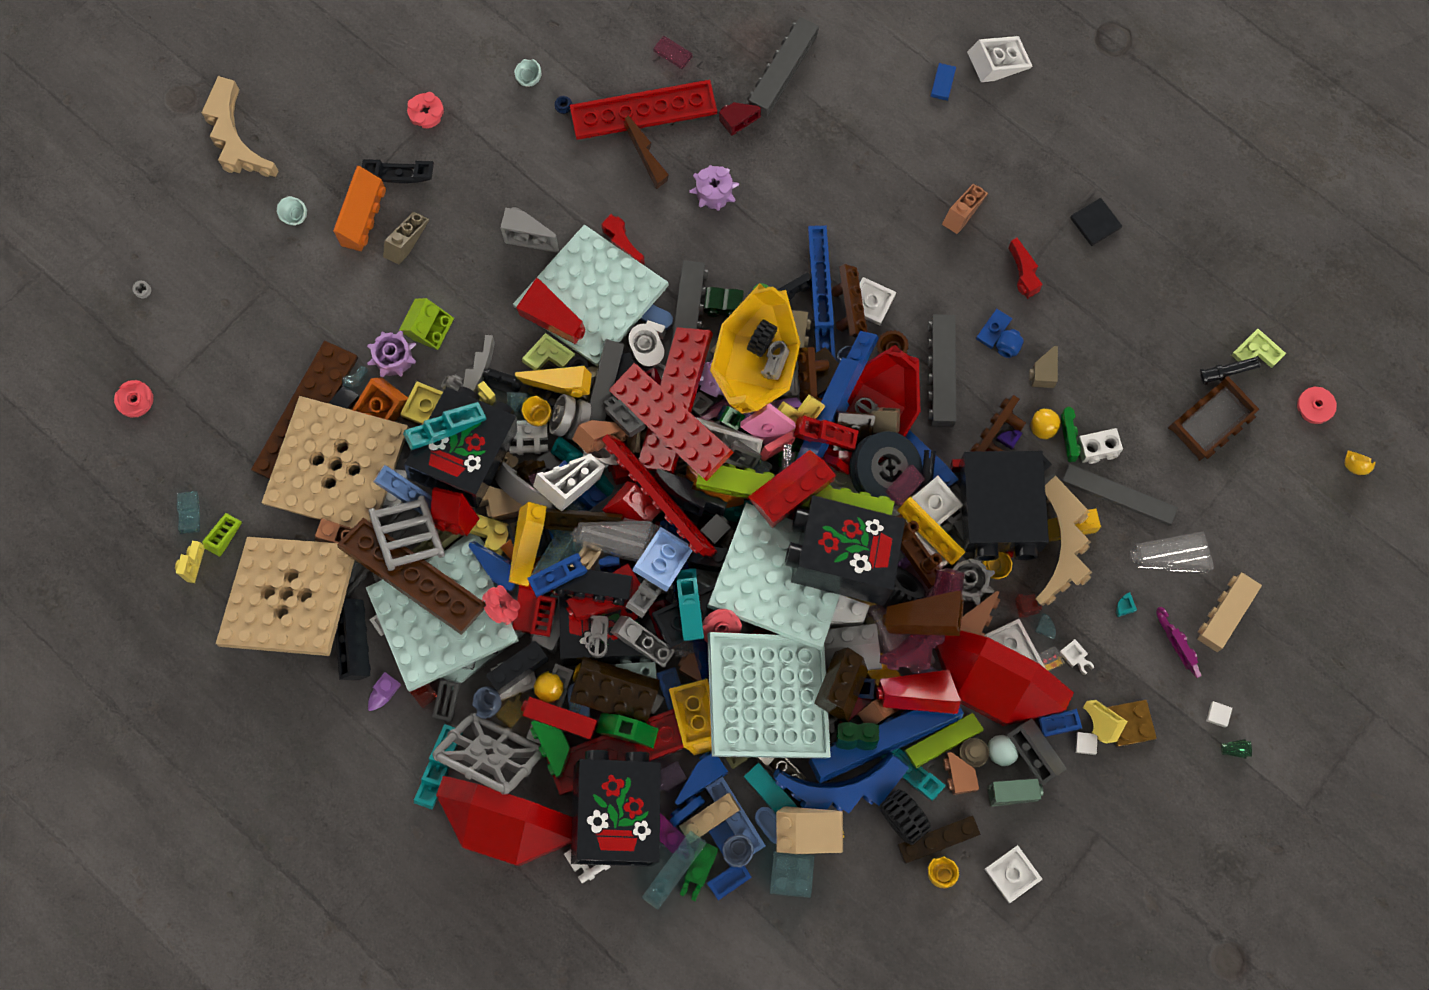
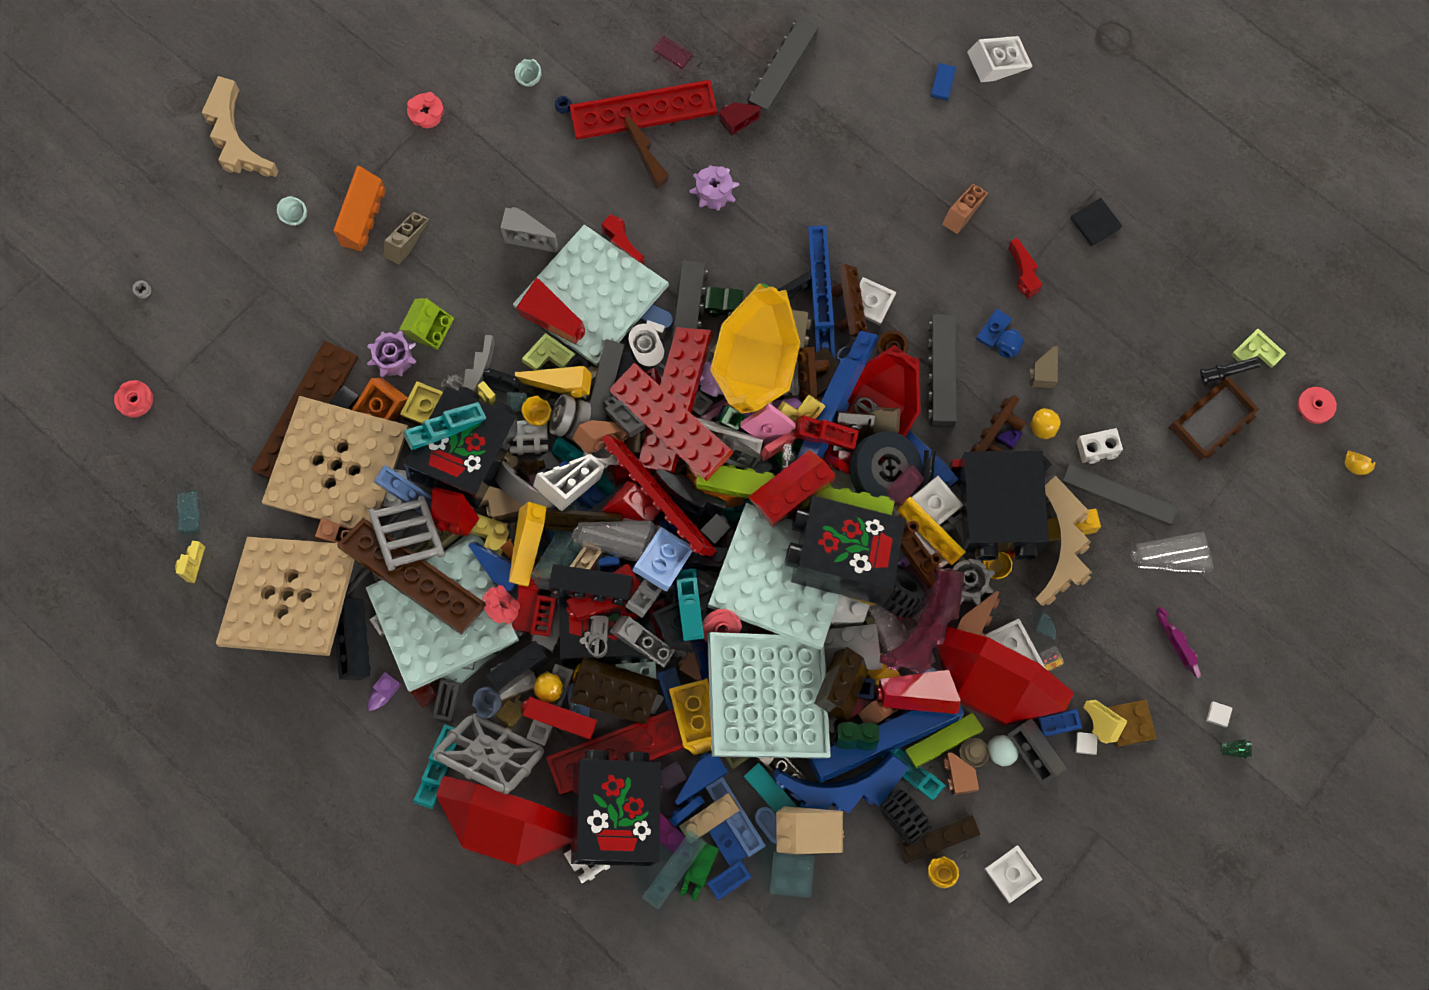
lime slope [202,513,242,557] -> none
clear light blue arm [342,366,368,387] -> none
black slope [362,159,434,183] -> none
blue plate [527,553,588,597] -> none
green slope [530,721,572,779] -> none
green slope [596,713,659,749] -> none
sand blue hair [723,834,754,867] -> none
black tyre [747,319,777,357] -> none
light grey piece [761,341,789,380] -> none
reddish brown slope [883,591,964,636] -> none
sand green slope [987,779,1043,807] -> none
clear red panel [1015,594,1042,618] -> none
white plate [1059,639,1094,675] -> none
green hinge [1061,406,1081,462] -> none
teal tile [1116,592,1137,617] -> none
tan brick [1197,572,1262,652] -> none

